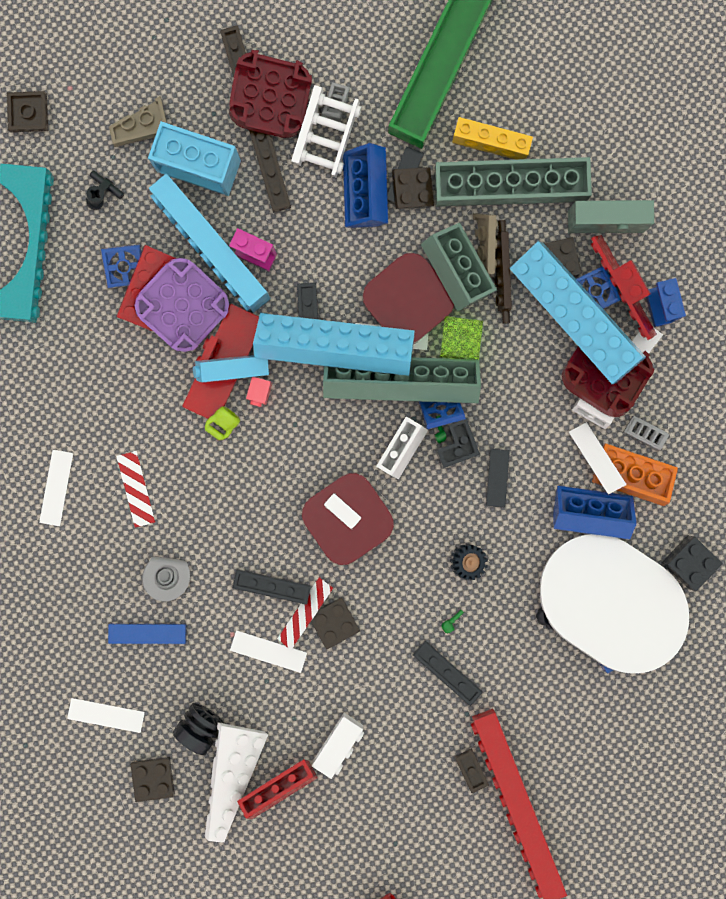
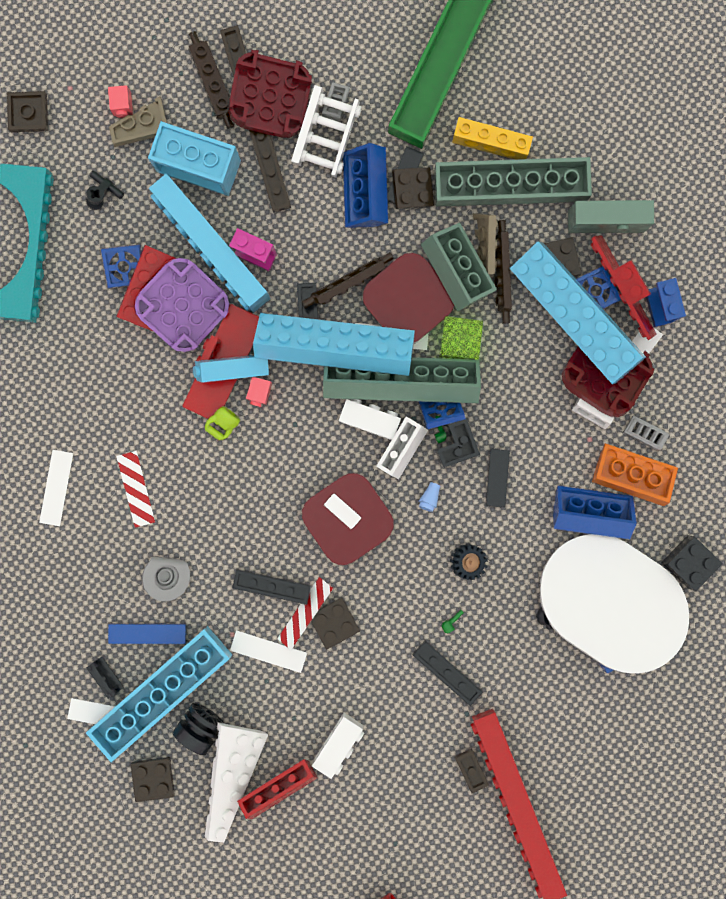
white sticker [569,422,627,494] -> none
none -> medium azure brick [86,626,232,762]
none -> black hinge [86,657,124,699]
none -> coral brick [108,85,133,118]
none -> dark brown plate [188,31,234,129]
none -> dark brown plate [301,252,394,309]
none -> white brick [339,399,401,440]
none -> light blue cone [419,482,441,512]

